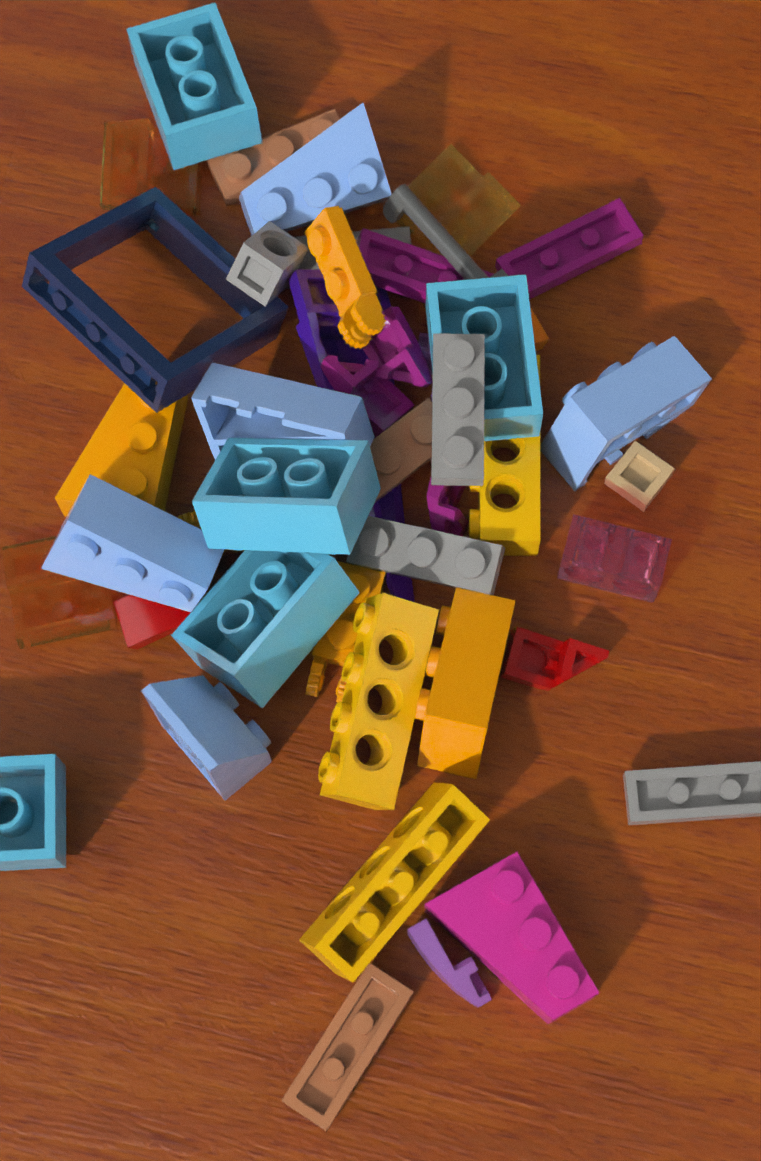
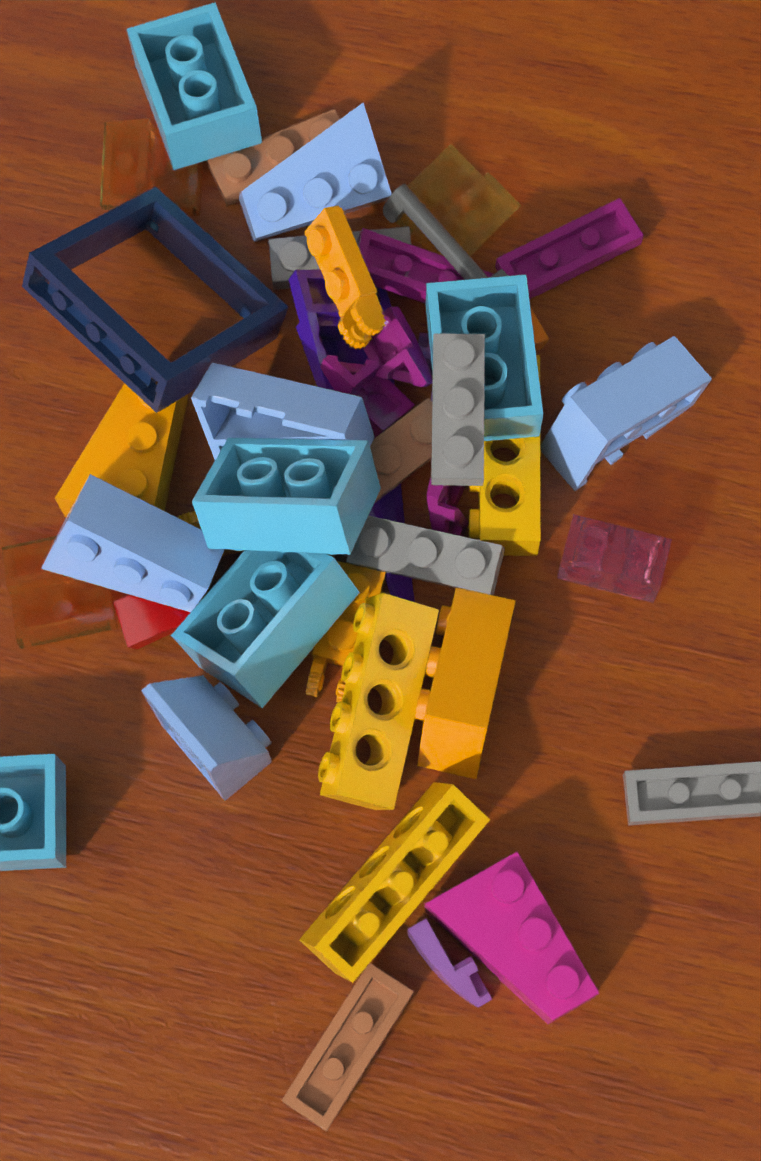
light grey brick [226,221,309,307] -> none
red slope [499,626,609,691] -> none
tan plate [604,441,675,512] -> none

